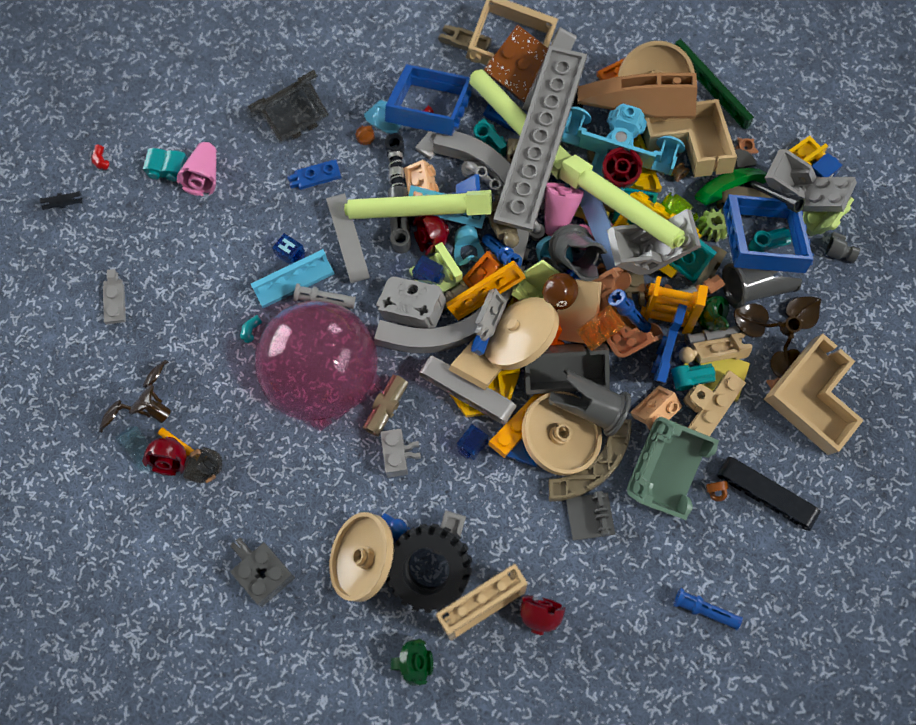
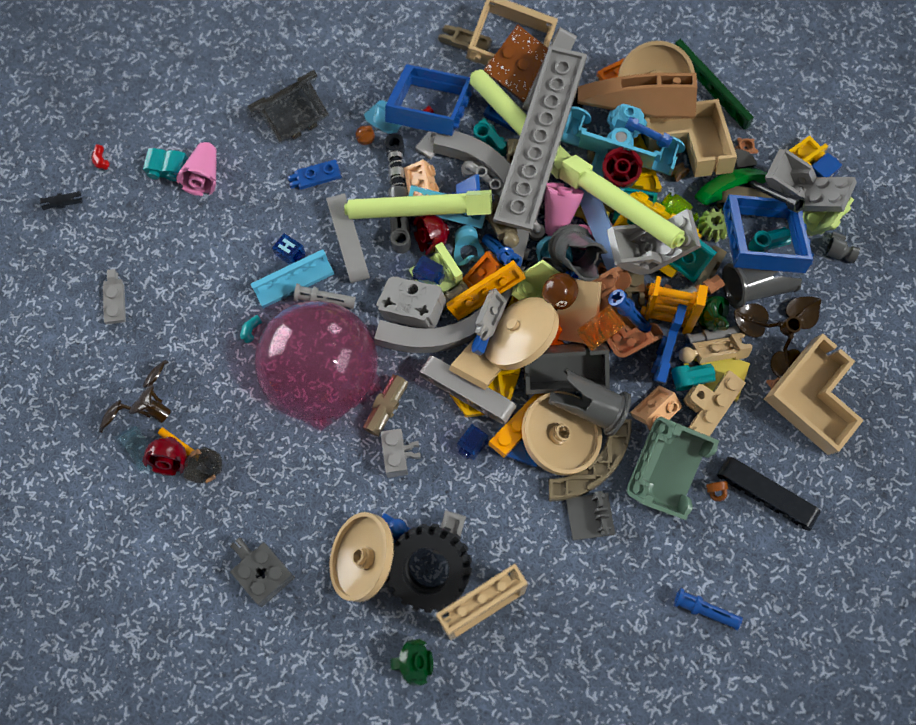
dark red cylinder [520,595,566,635] -> none
none -> blue bar [625,117,673,148]

